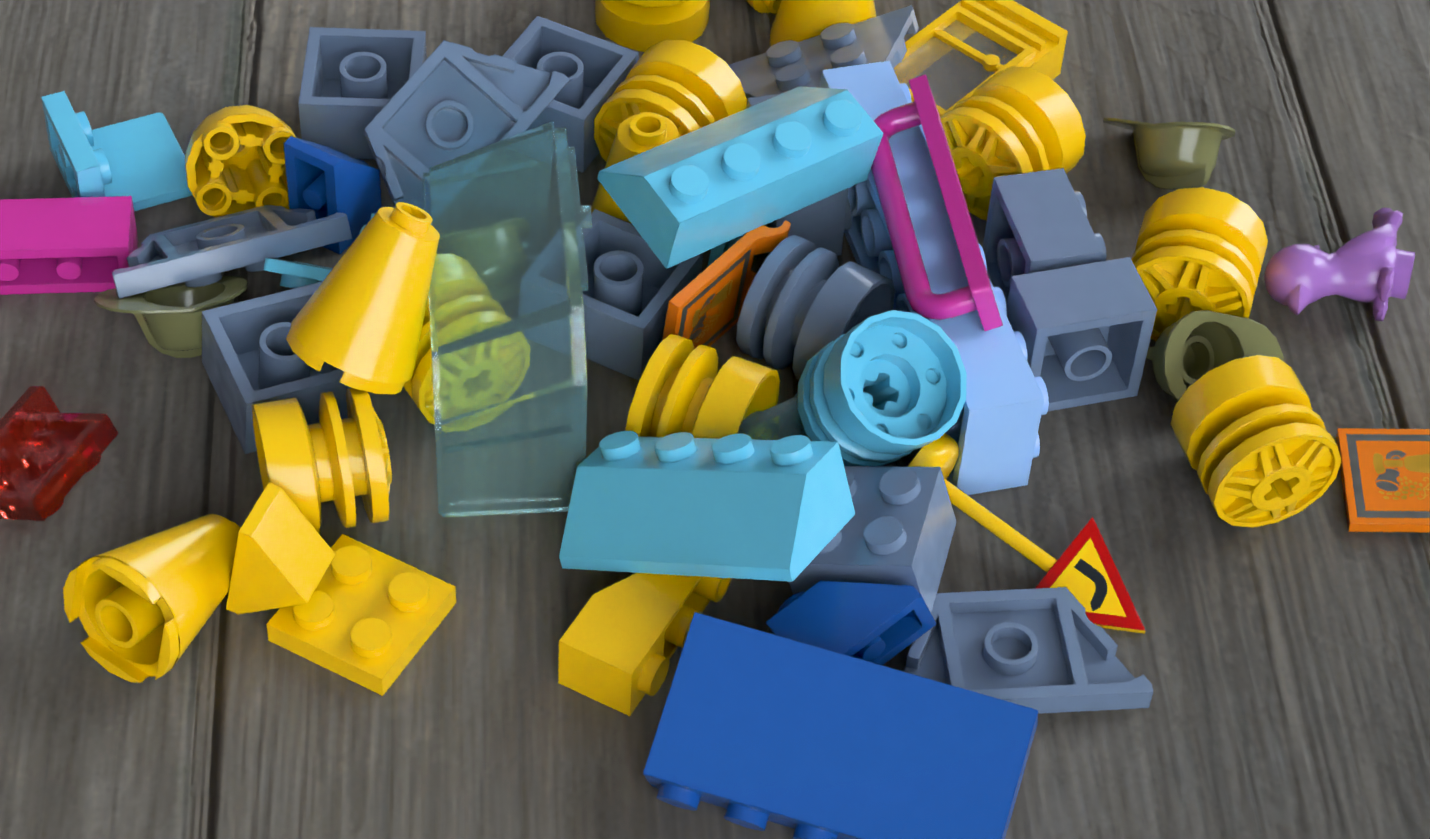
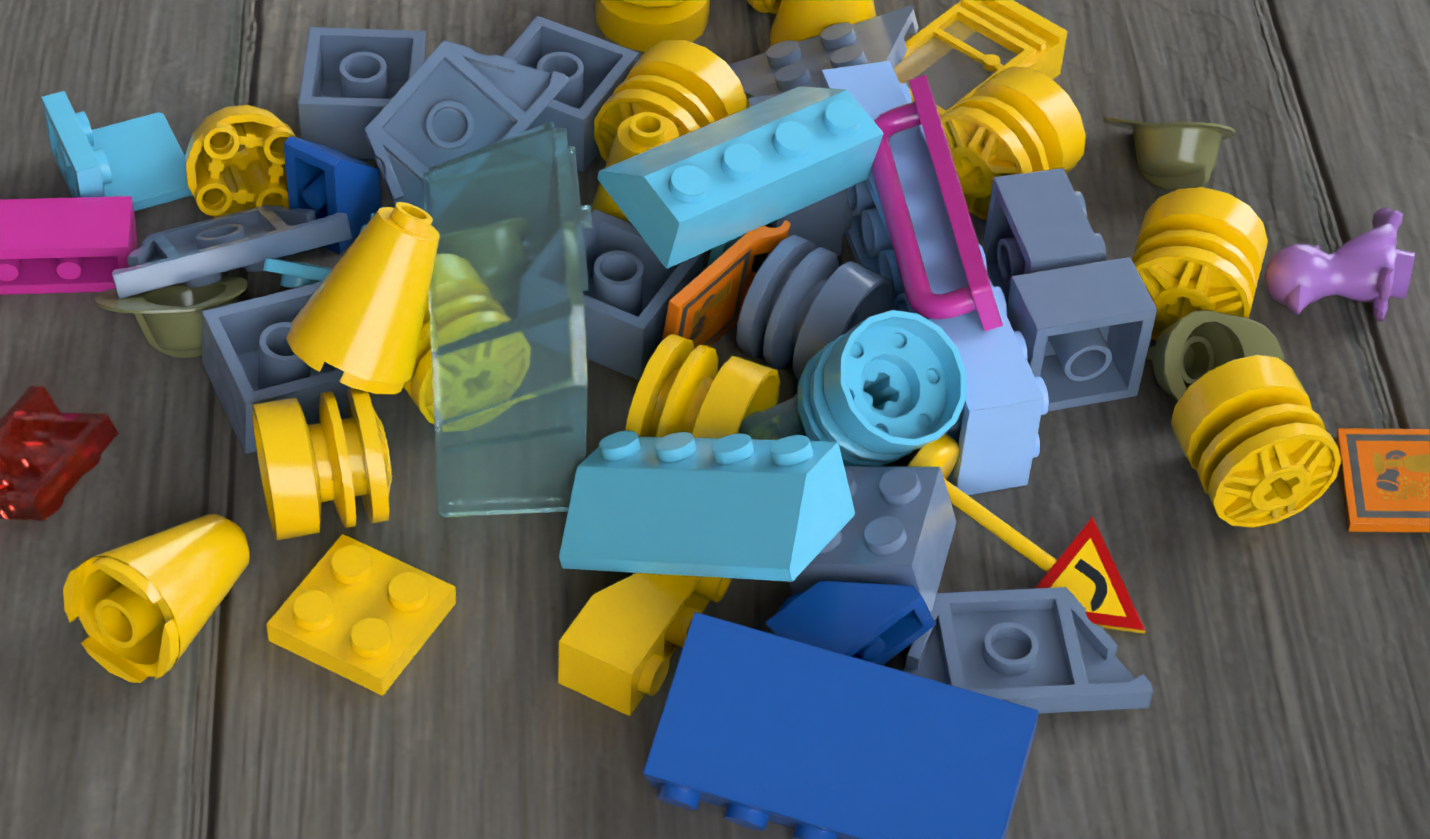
yellow slope [226,482,335,615] -> none

